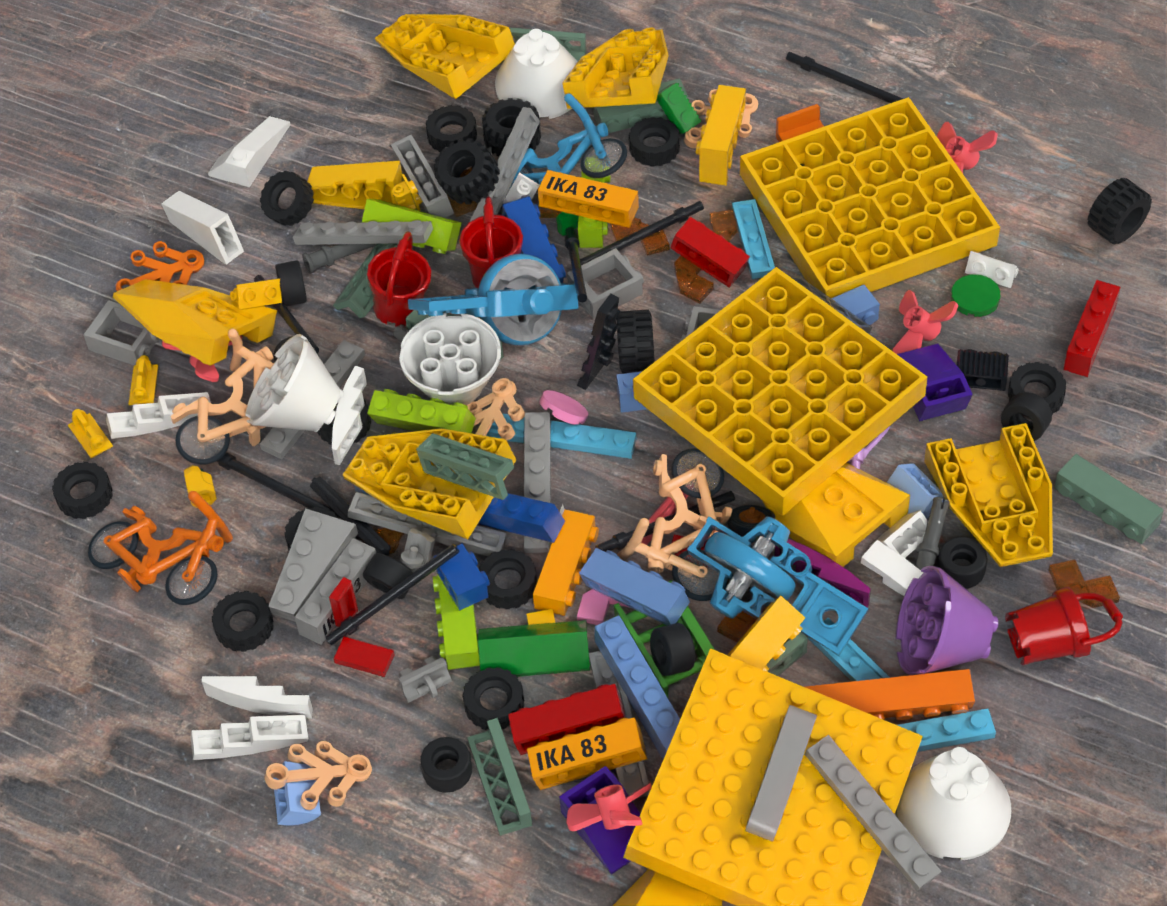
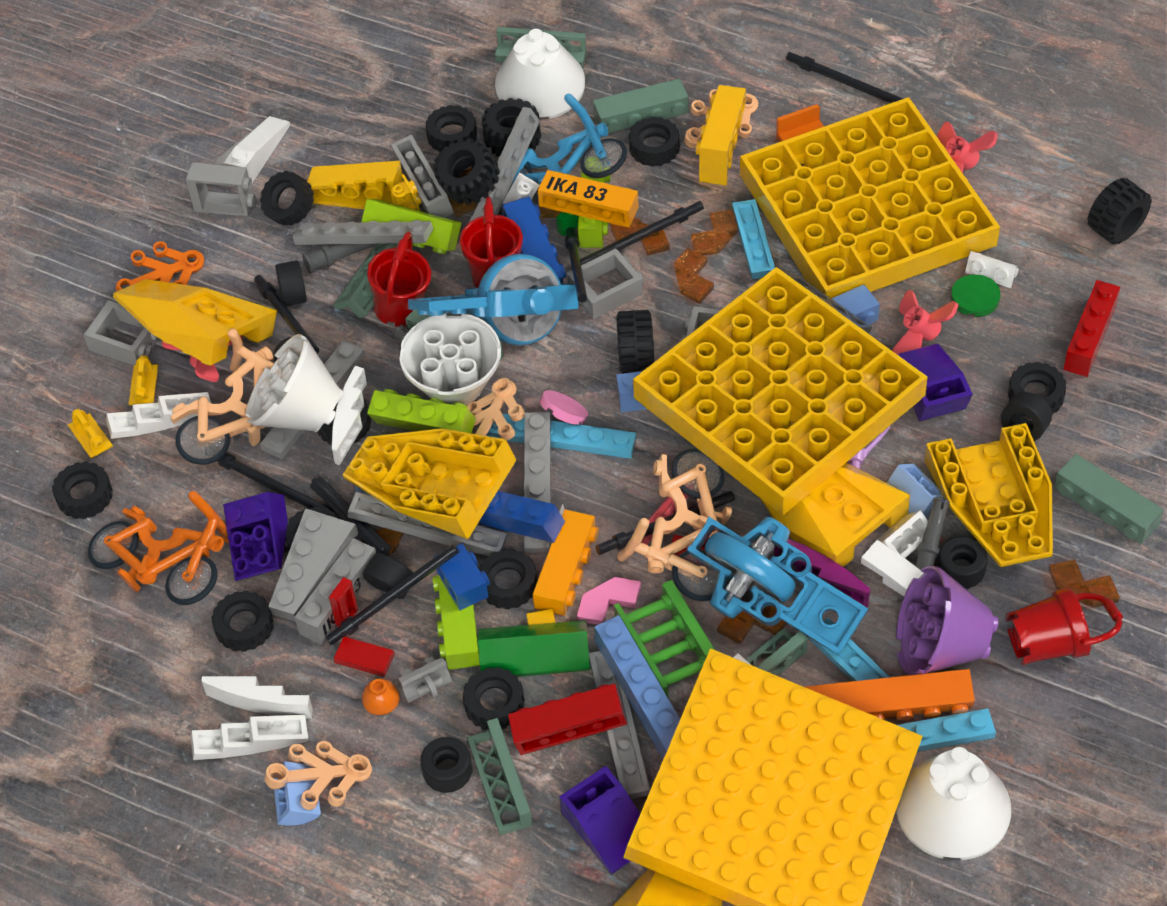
white slope [161,191,244,265] -> none
yellow rock [184,465,217,508] -> none
yellow hinge [230,278,282,309] -> none
yellow wedge [375,14,515,99] -> none
light grey hips [400,528,437,573] -> none
sand green fence [416,433,514,500] -> none
light orange brick [527,717,648,790] -> none
yellow wedge [563,27,668,109] -> none
coral piece [566,782,652,831] -> none
black wing [577,293,620,390] -> none
medium blue brick [579,548,690,625] -> none
black tyre [650,623,695,676] -> none
green brick [656,83,702,134] -> none
red brick [670,216,750,288] -> none
yellow brick [727,596,805,671] -> none
black wheel [728,505,776,537] -> none
light grey beam [745,705,817,842] -> none
light grey plate [805,735,942,891] -> none
black brick [956,349,1009,391] -> none
none -> light grey window [186,162,256,217]
none -> dark purple slope [223,492,288,581]
none -> orange brick [362,679,400,715]

